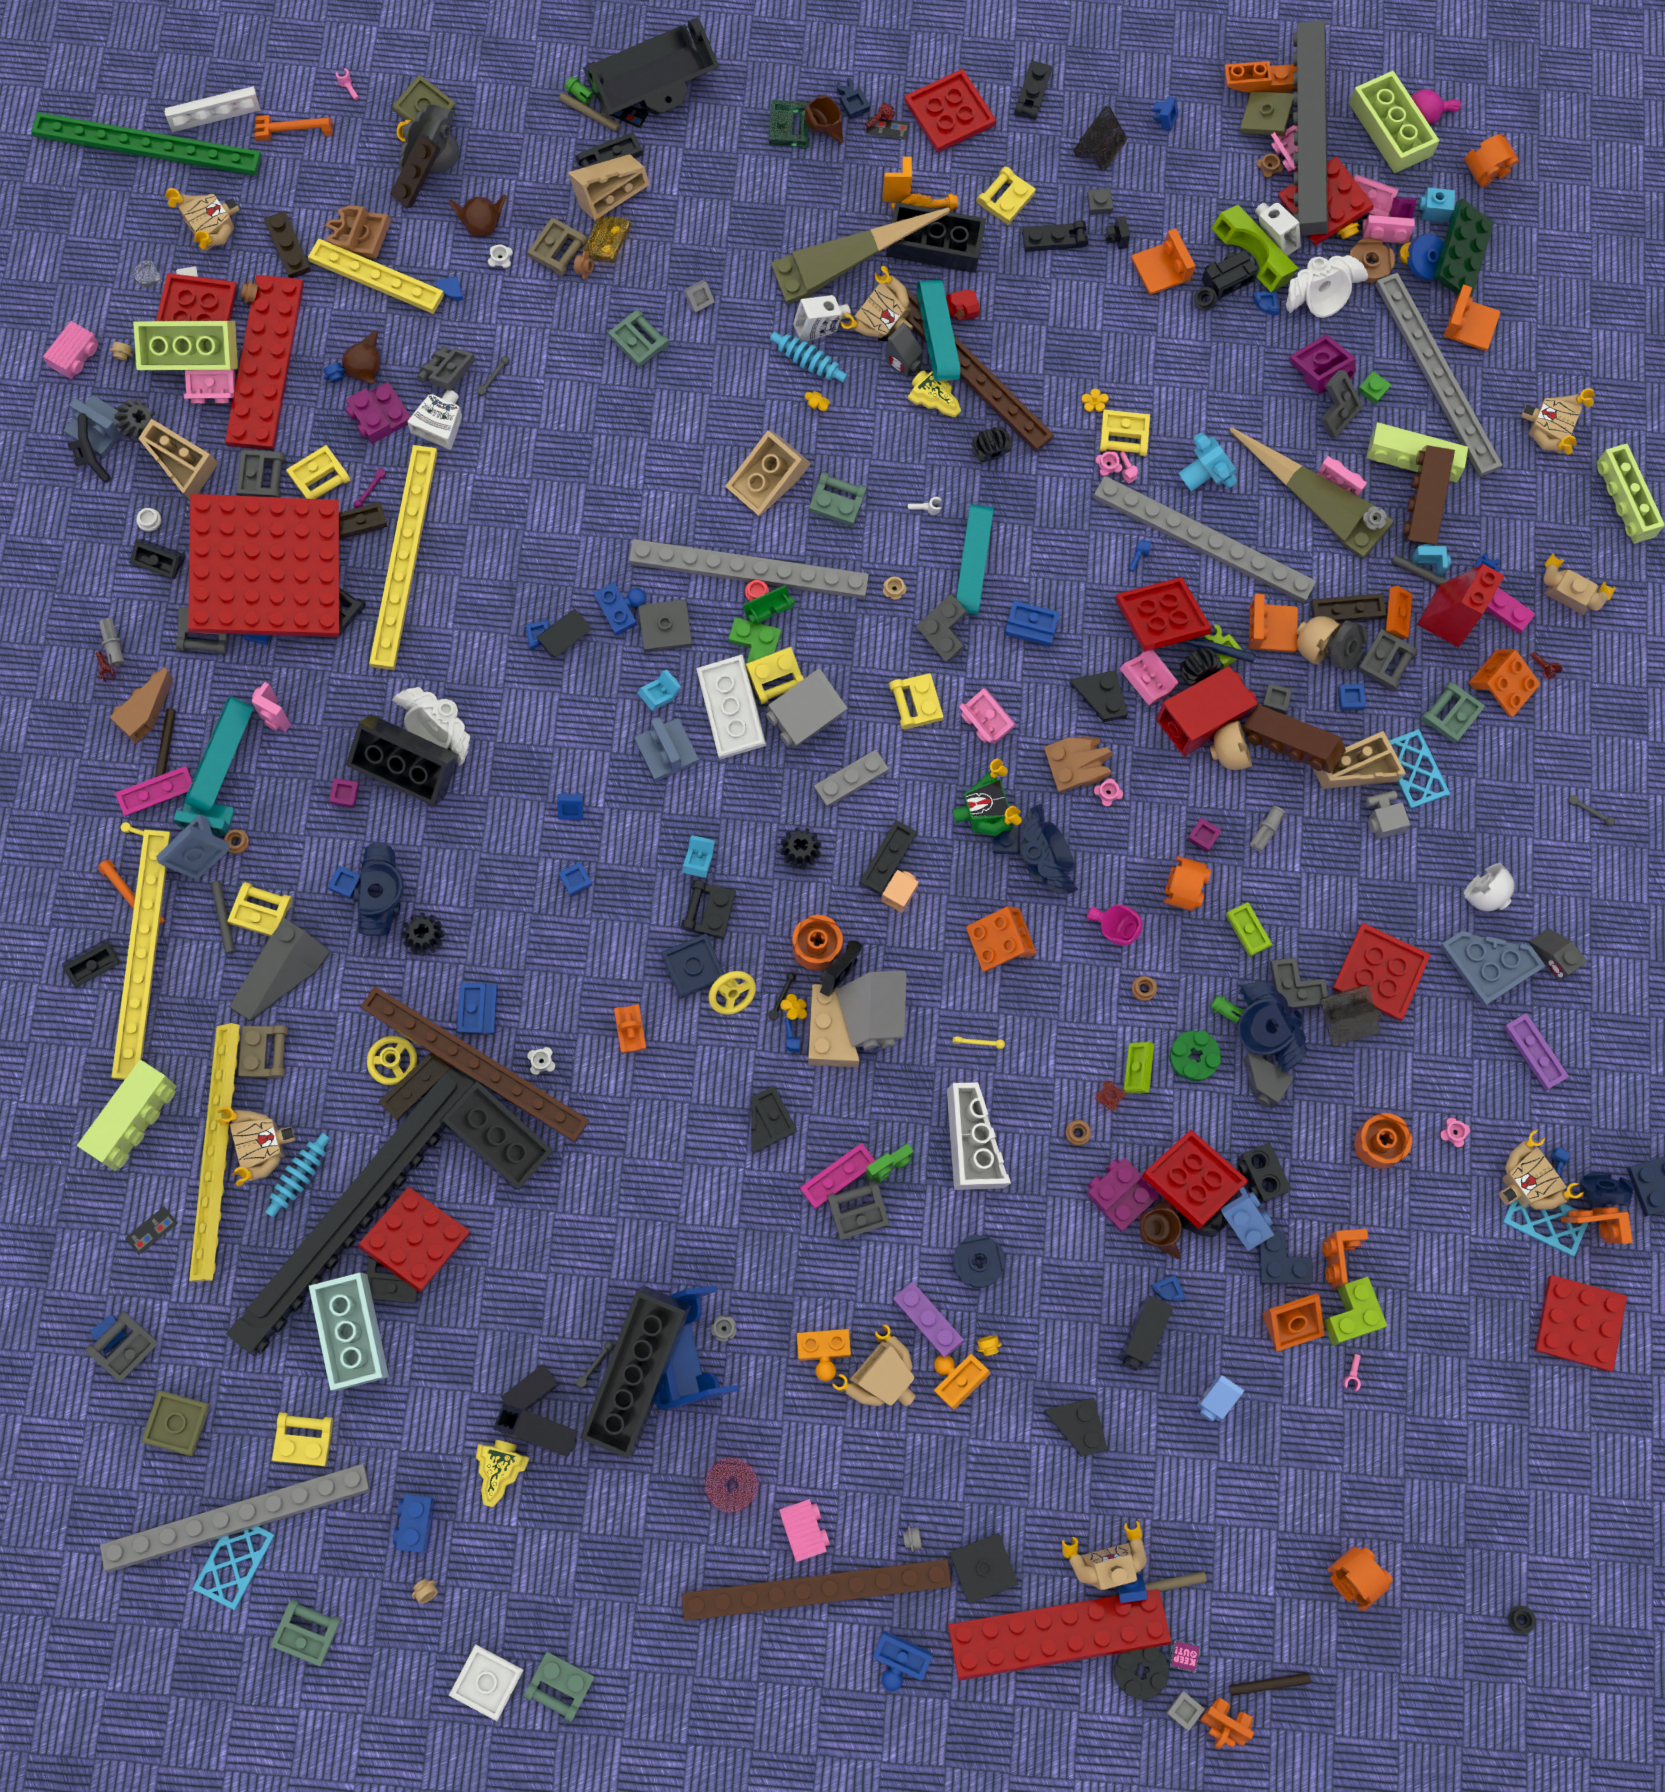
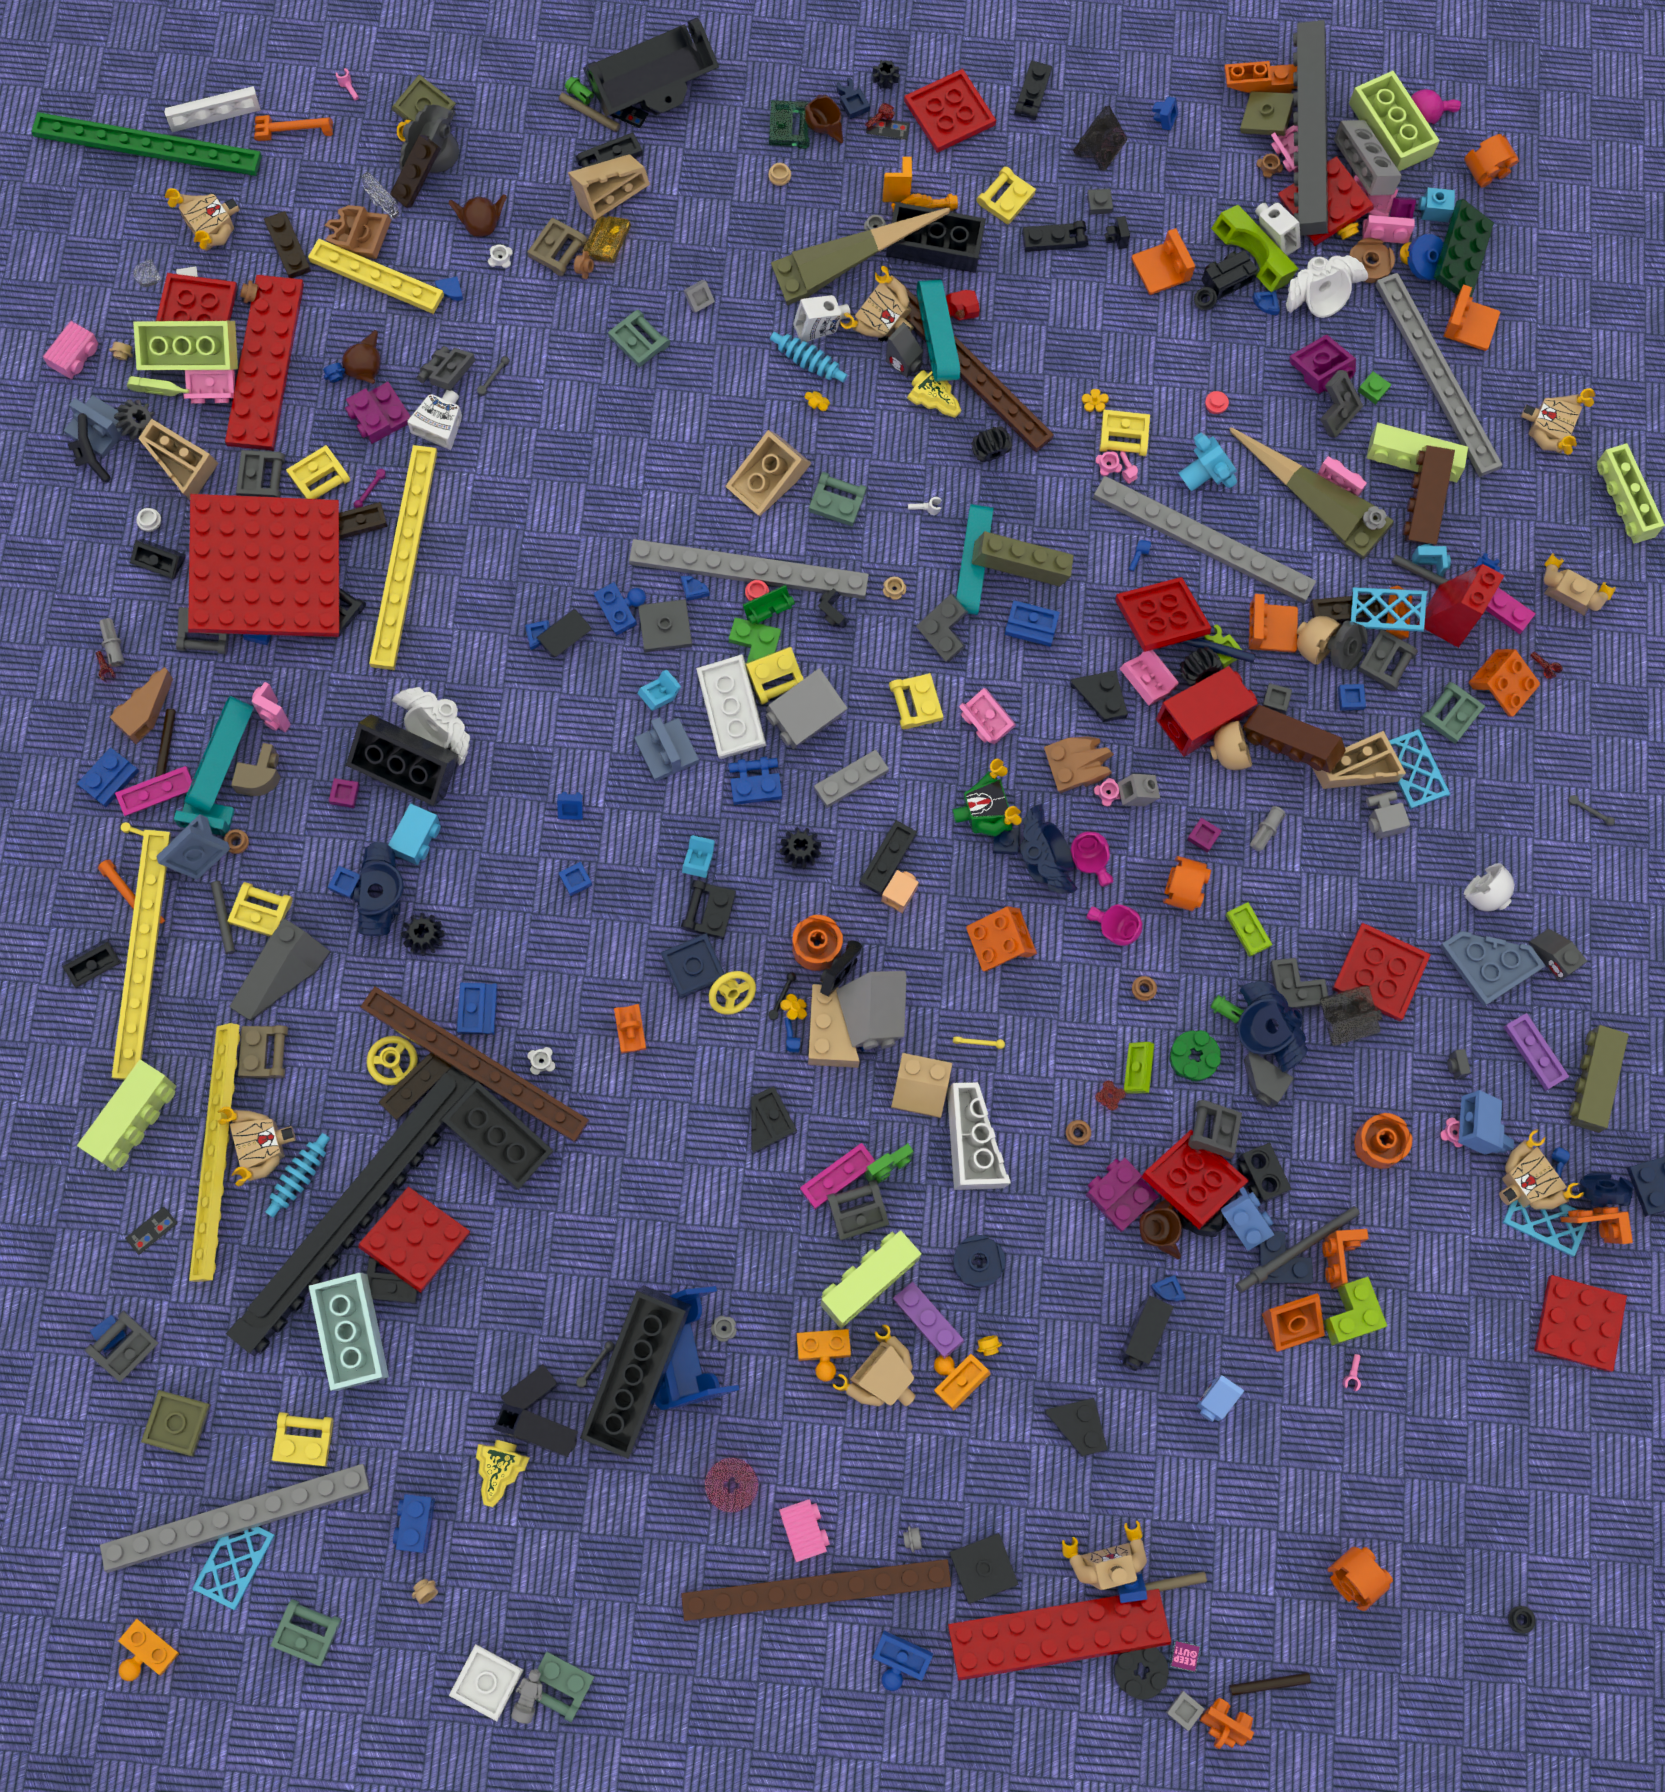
none -> blue plate [77,747,139,807]
none -> light orange plate [118,1619,180,1681]
none -> yellowish green piece [127,376,189,396]
none -> dark tan brick [231,743,281,796]
none -> clear plate [361,172,399,219]
none -> medium azure brick [388,803,441,866]
none -> light grey piece [511,1669,543,1724]
none -> blue tile [681,576,710,601]
none -> blue plate [728,756,782,805]
none -> tan plate [768,163,791,186]
none -> black bracket [818,588,849,628]
none -> yellowish green brick [820,1230,921,1329]
none -> light grey plate [864,215,886,231]
none -> black gear [873,60,899,89]
none -> tan slope [891,1053,952,1118]
none -> olive brick [972,531,1074,587]
none -> dark pink hair [1071,832,1113,887]
none -> light grey brick [1118,774,1160,806]
none -> dark grey plate [1188,1100,1242,1159]
none -> coral plate [1205,391,1229,414]
none -> dark grey bar [1235,1206,1360,1293]
none -> light grey brick [1334,120,1402,195]
none -> medium azure window [1351,587,1428,632]
none -> dark grey plate [1447,1049,1471,1080]
none -> medium blue hinge [1458,1090,1514,1155]
none -> olive brick [1569,1025,1629,1133]

